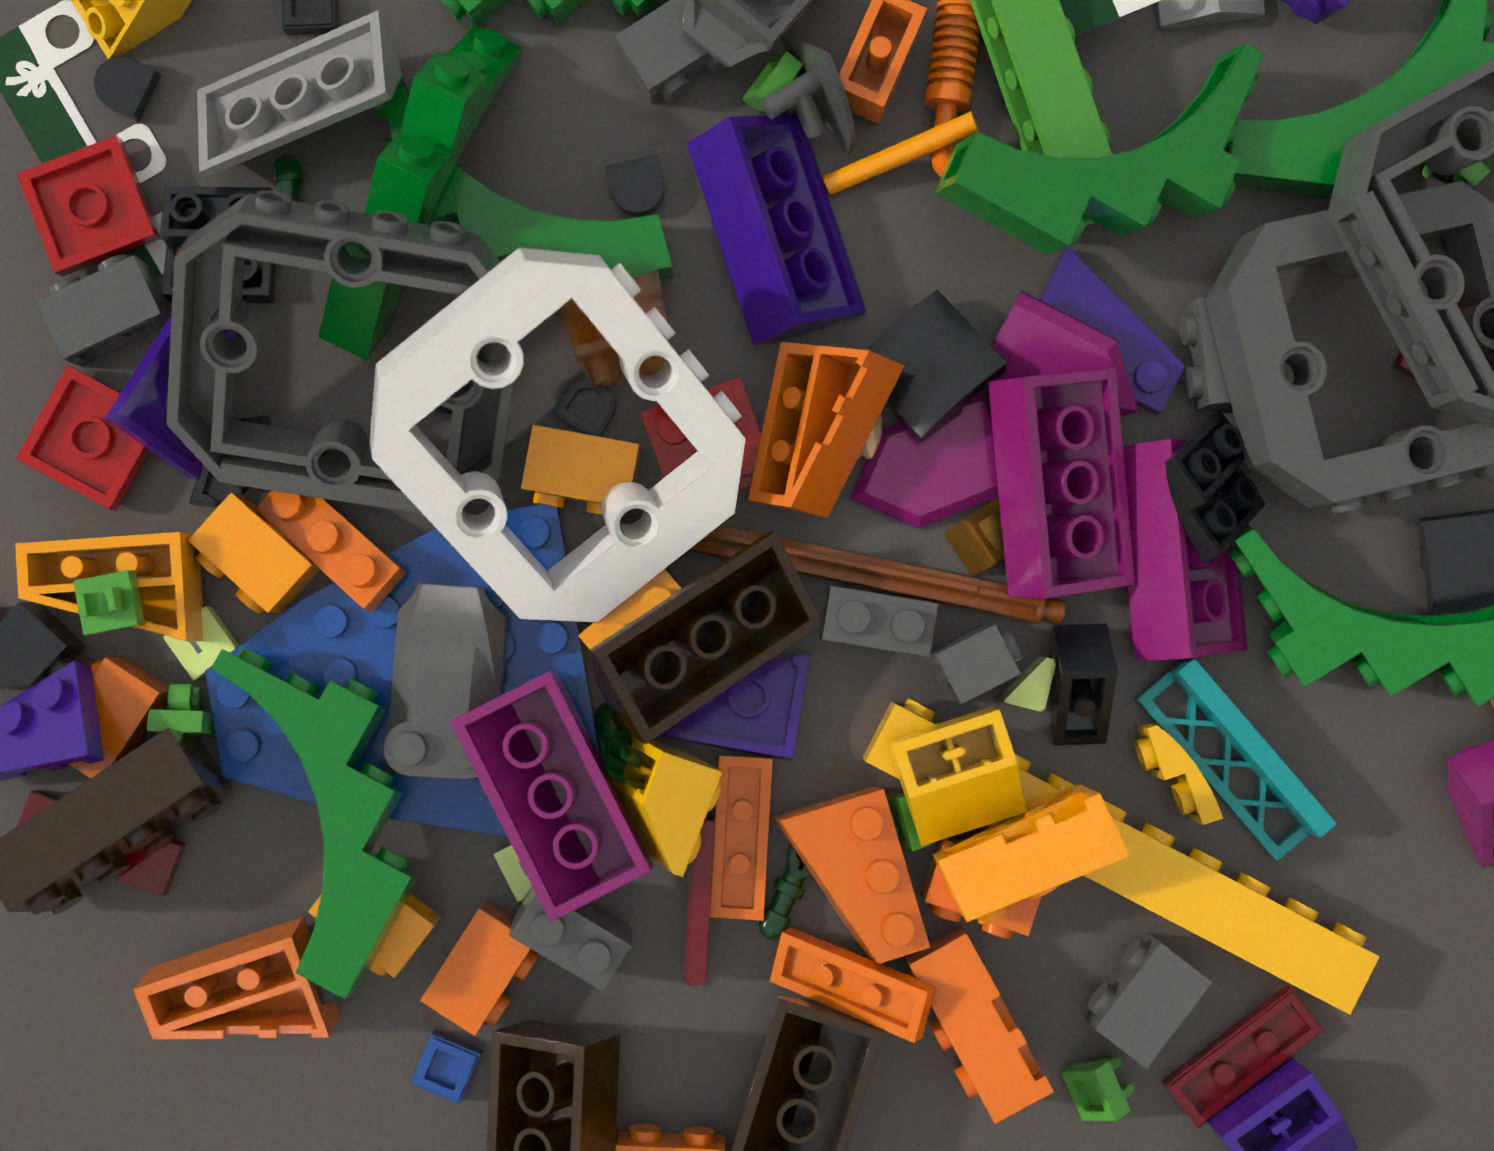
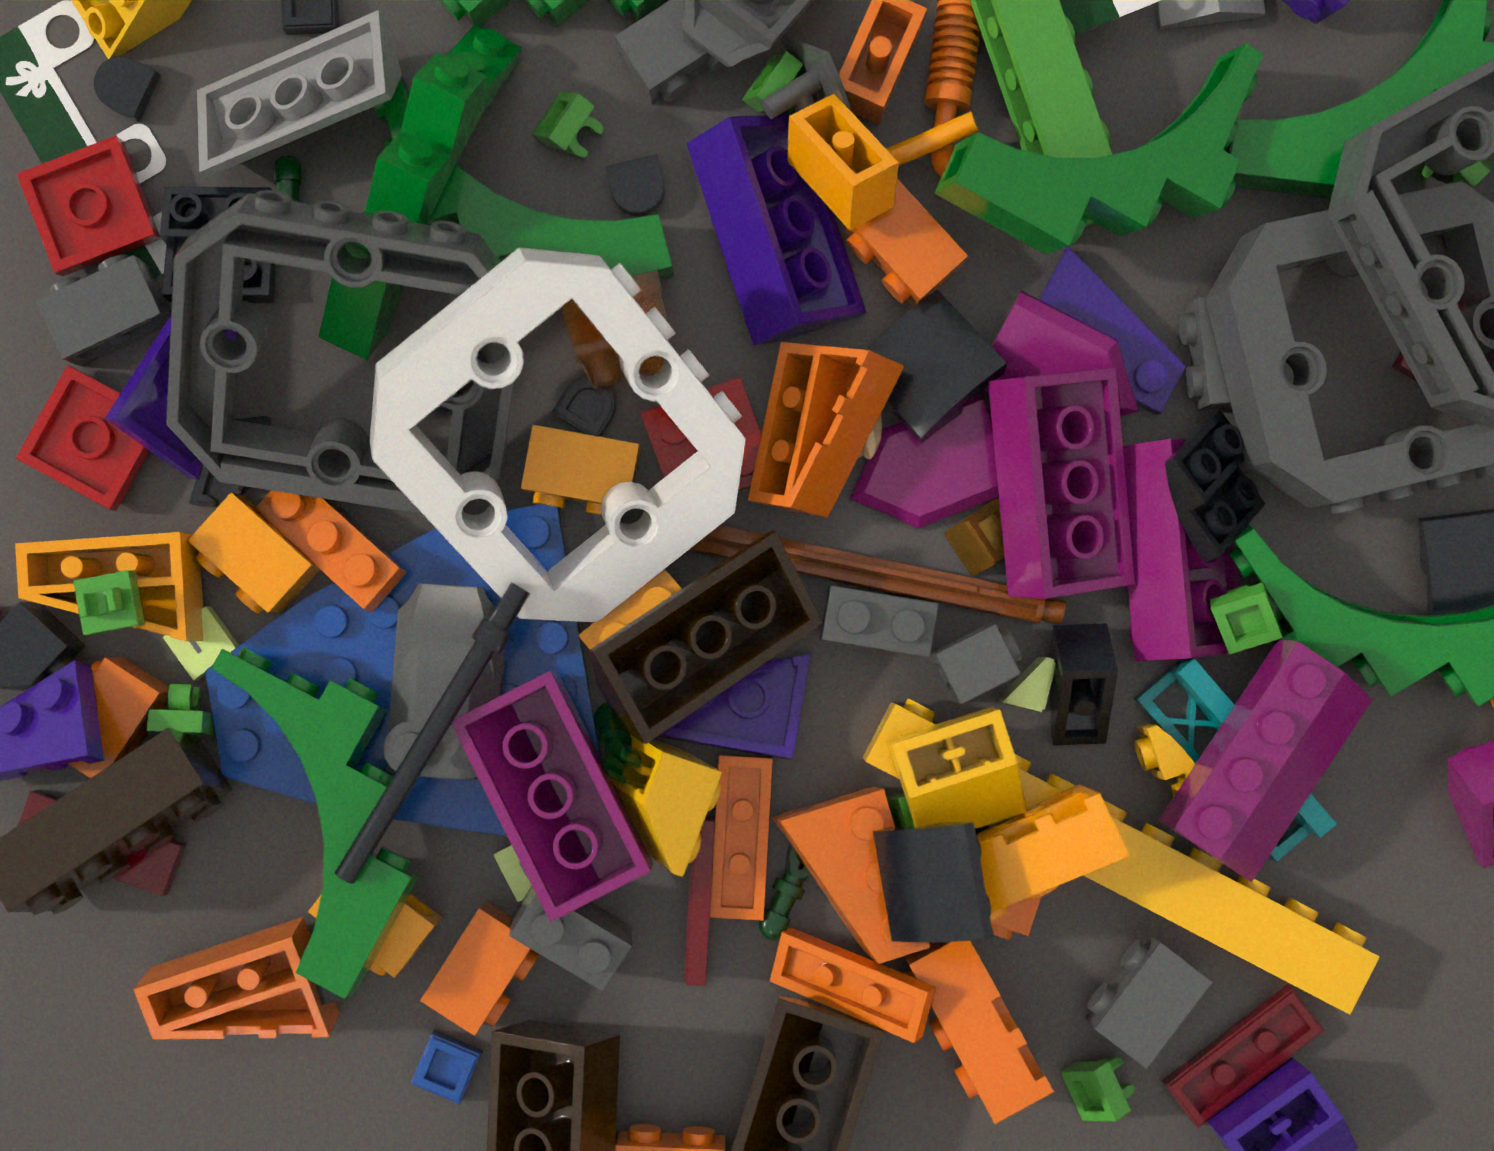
none -> black bar [334,582,531,884]
none -> bright green tile [531,91,604,157]
none -> light orange brick [787,94,899,230]
none -> orange brick [845,178,968,306]
none -> black slope [873,822,994,943]
none -> magenta slope [1158,639,1372,882]
none -> bright green tile [1210,582,1283,655]

